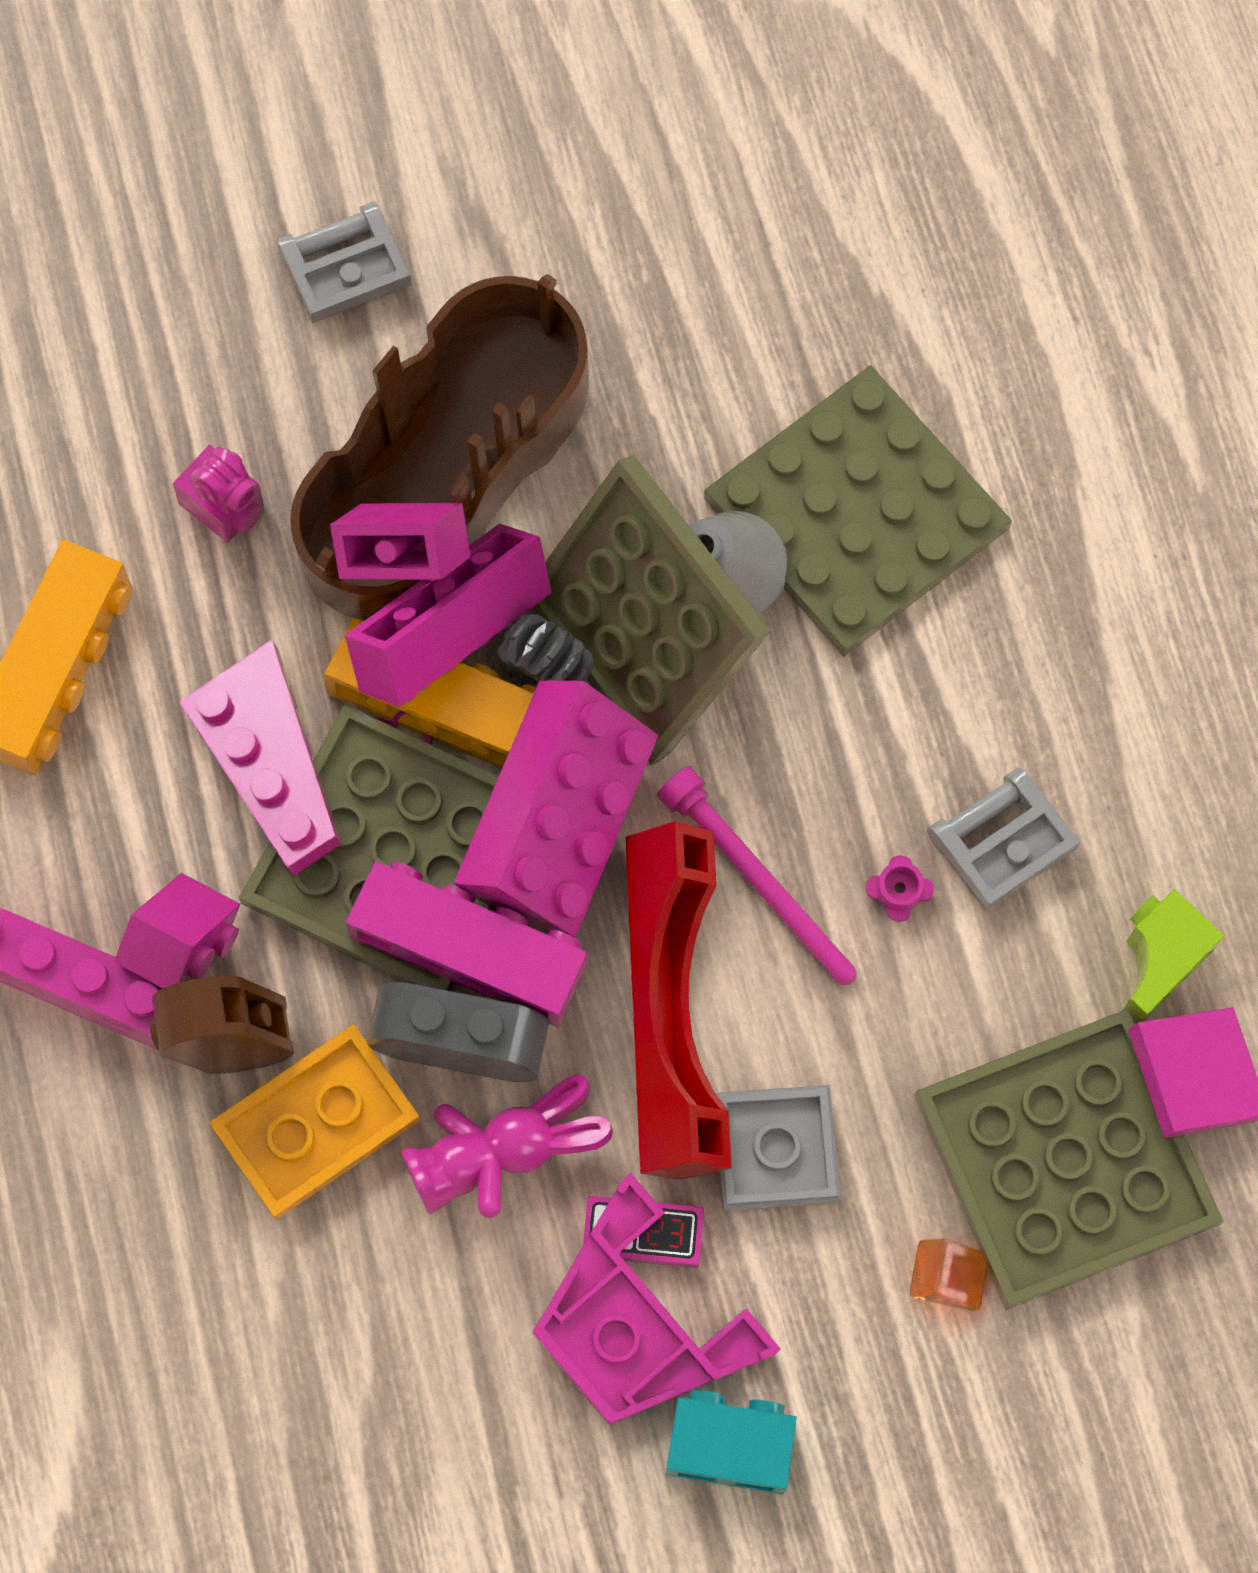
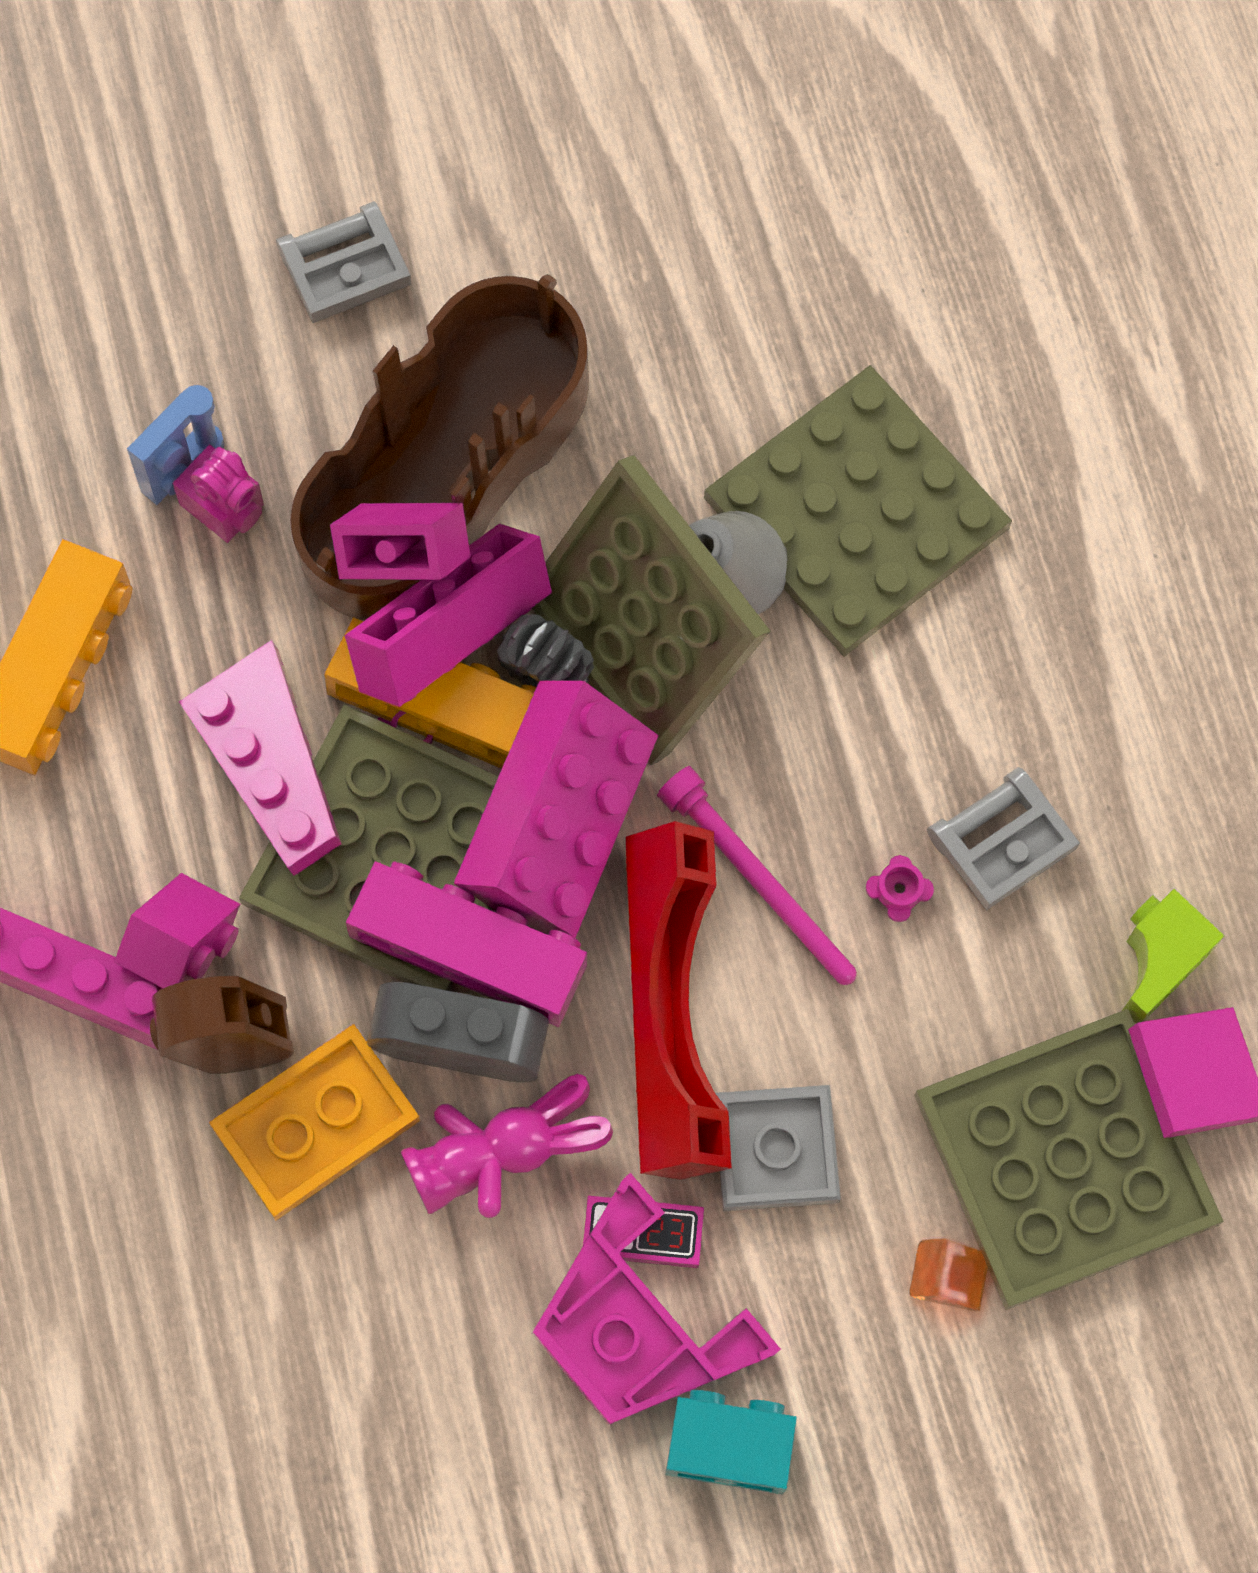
none -> medium blue plate [127,385,224,505]

